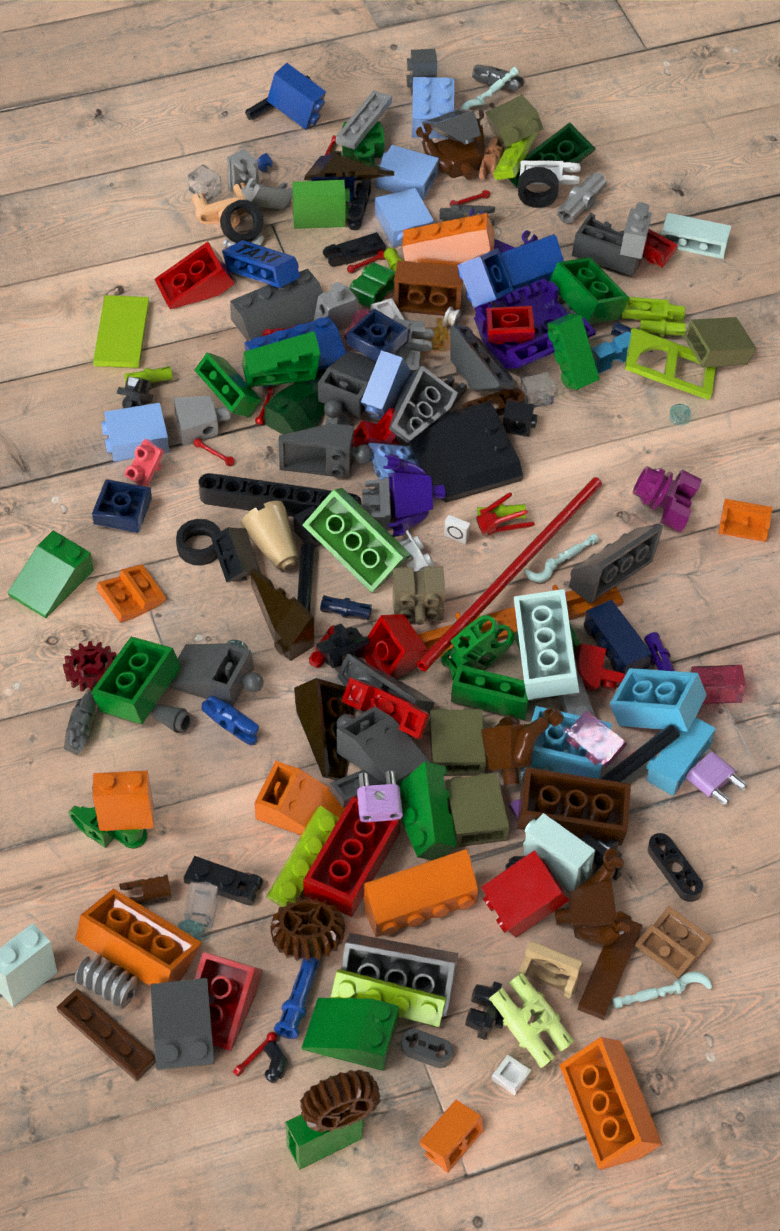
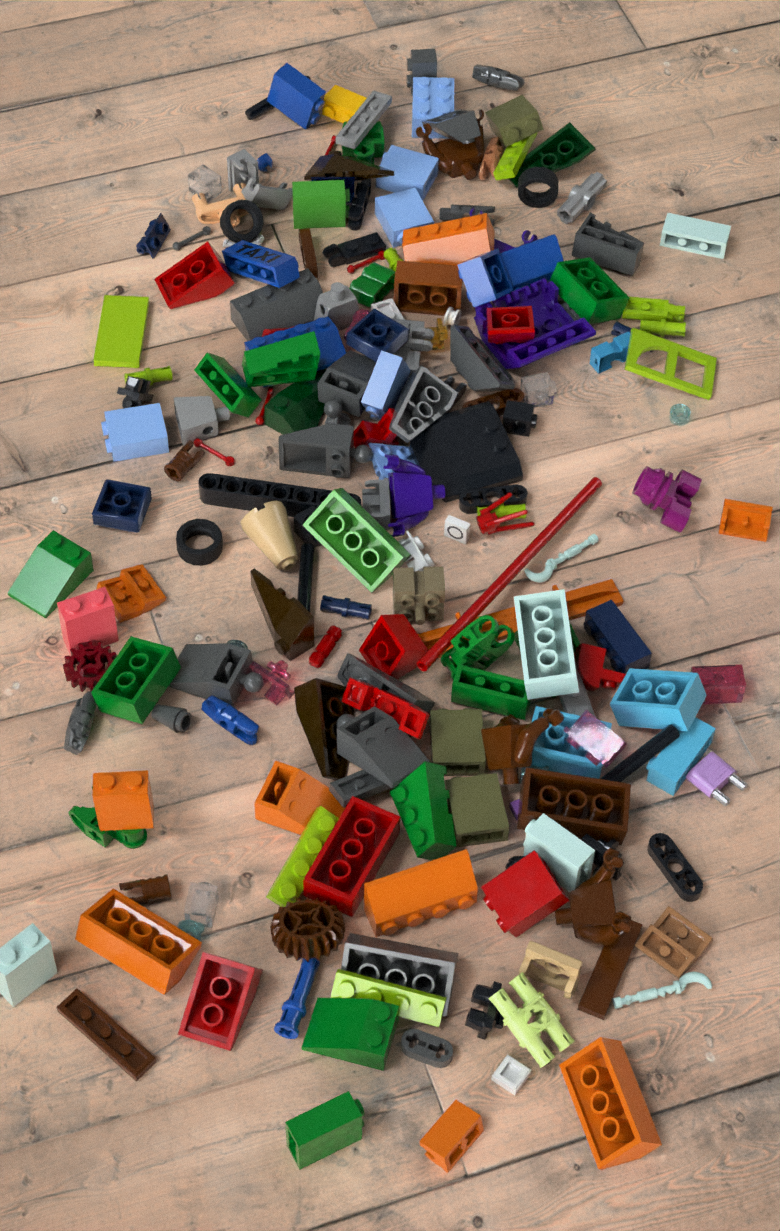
light grey piece [75,955,139,1009] -> none
coral hips [124,439,165,487] -> none
dark grey slope [150,978,215,1070] -> none
black plate [183,856,264,906] -> none
black hinge [211,527,261,582] -> none
red hinge [233,1032,278,1077] -> none
black arm [263,1041,288,1083] -> none
reddish brown gear [300,1070,381,1132] -> none
black hips [317,624,369,668] -> none
lavender piece [357,771,403,822] -> none
red hinge [450,190,490,207] -> none
light aqua piece [460,67,519,110] -> none
white hinge [520,161,581,185] -> none
green brick [547,314,600,390] -> none
dark grey slope [569,523,663,603] -> none
light grey hinge [620,202,652,259] -> none
red bracket [642,229,678,268] -> none
dark purple pin [644,632,675,671] -> none
olive brick [683,317,756,368] -> none
none -> coral brick [57,587,119,656]
none -> dark blue hinge [136,213,171,259]
none -> reddish brown hinge [164,440,206,482]
none -> dark grey hinge [173,226,211,250]
none -> clear pink hips [249,660,294,706]
none -> reddish brown beam [298,228,318,278]
none -> yellow brick [322,85,367,123]
none -> black beam [459,484,528,514]

